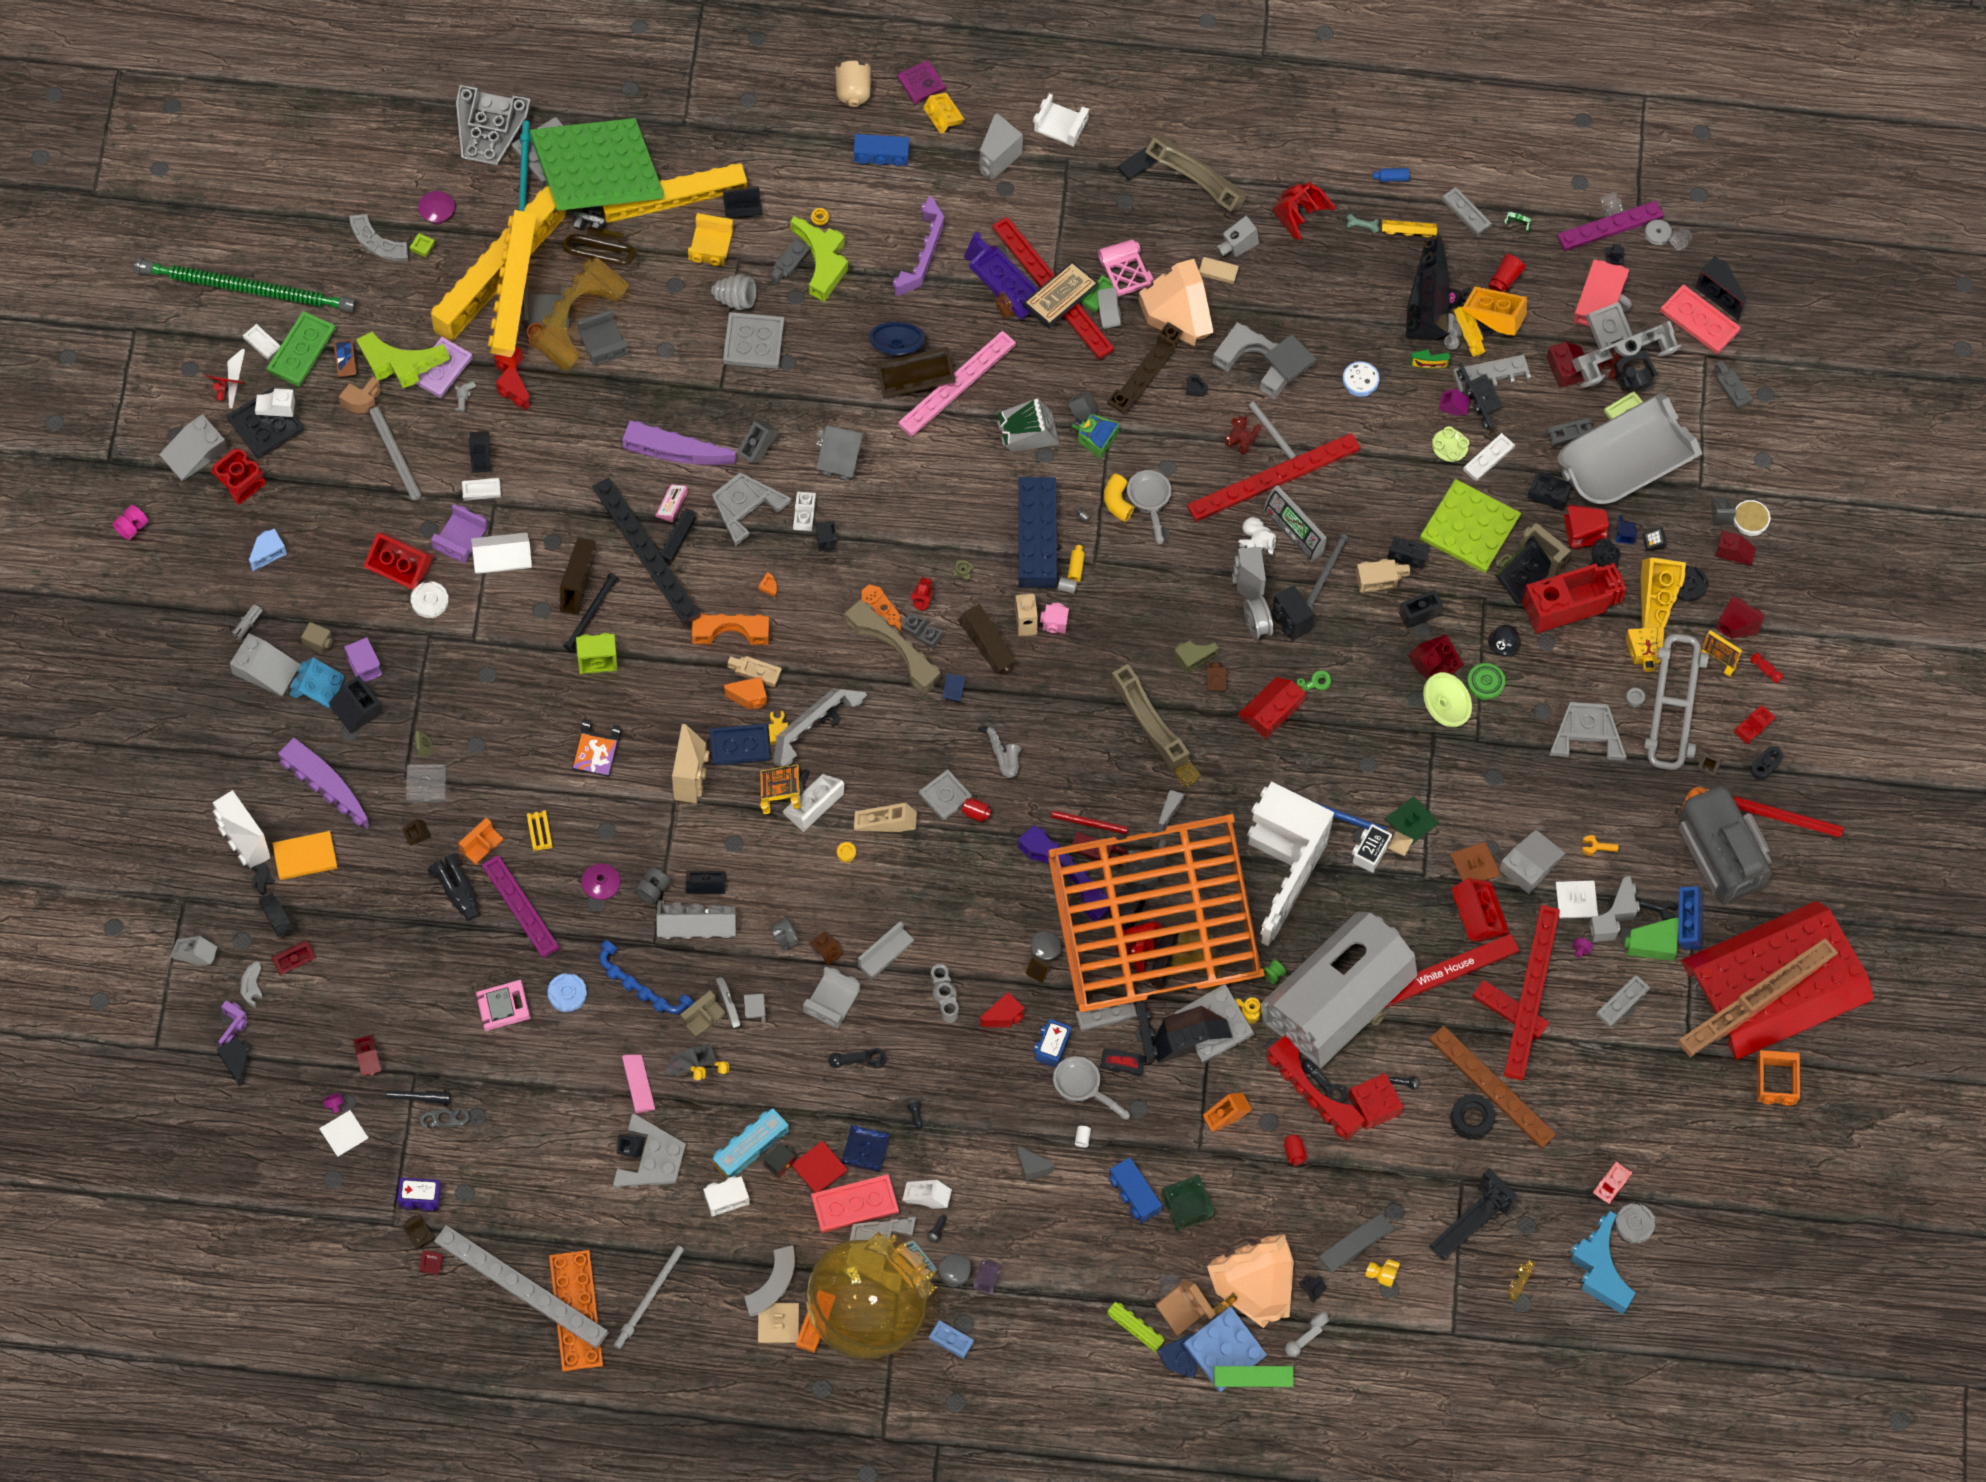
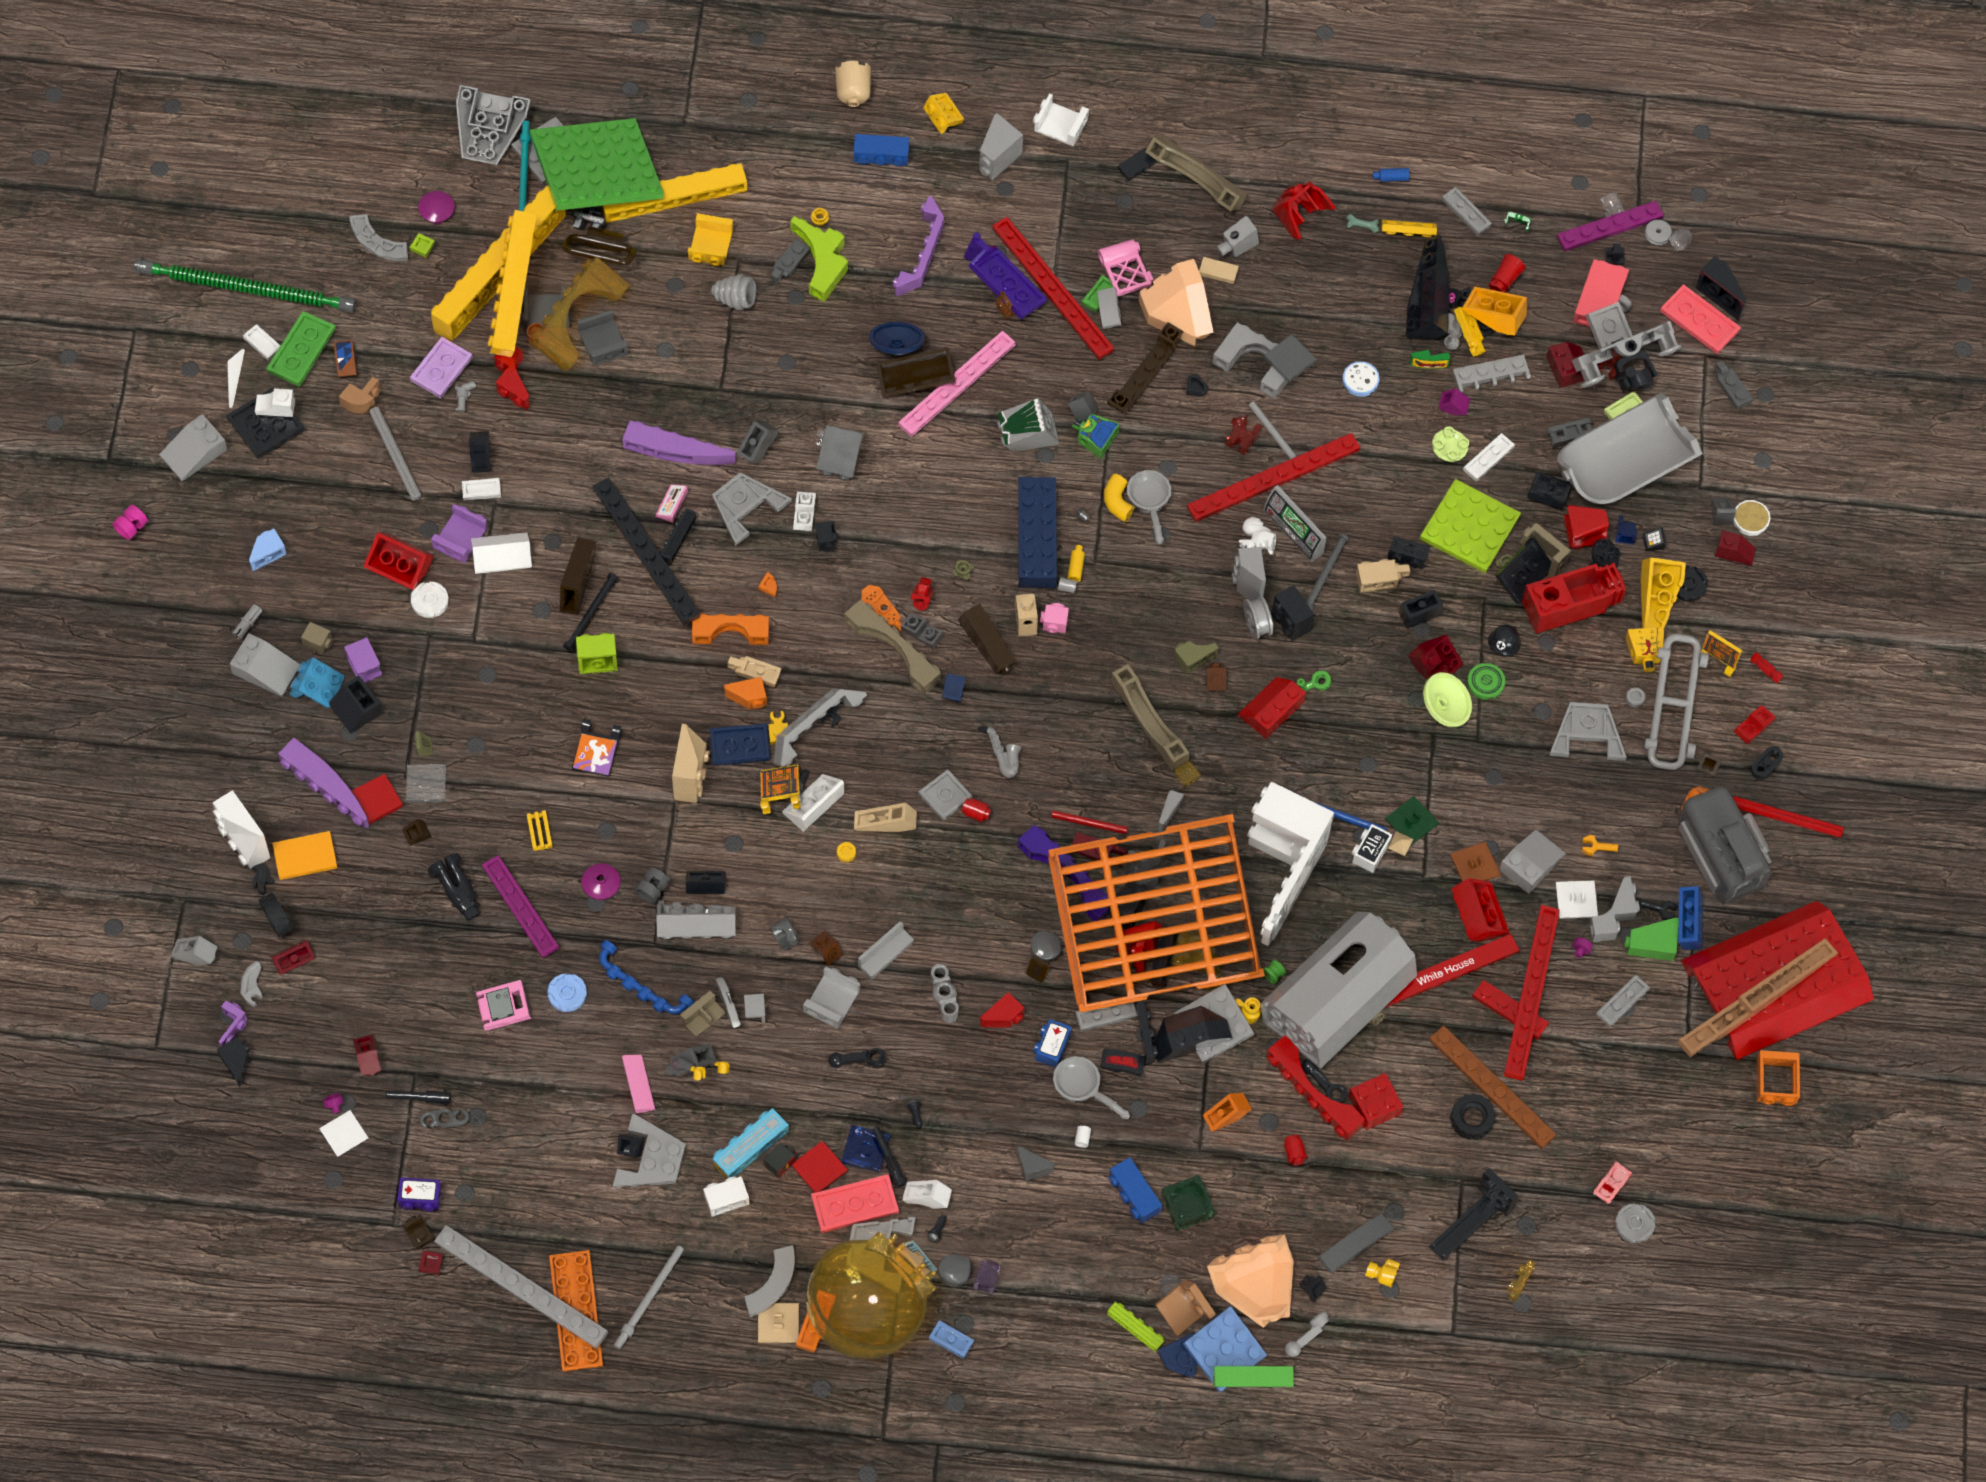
red shield [205,374,245,401] -> none
red piece [211,448,266,505] -> none
lime arch [356,331,450,389] -> none
orange panel [458,818,503,865] -> none
black bracket [723,187,762,218] -> none
light grey plate [723,312,784,369] -> none
magenta tile [897,60,946,105] -> none
tile [1022,261,1099,328] -> none
clear yellow tile [1213,1292,1238,1315] -> none
black piece [1390,1076,1420,1090] -> none
black bracket [1456,362,1502,433] -> none
dark azure arch [1570,1211,1636,1314] -> none
dark red slope [1715,596,1765,639] -> none
none -> red tile [351,774,403,824]
none -> black pin [872,1126,907,1188]

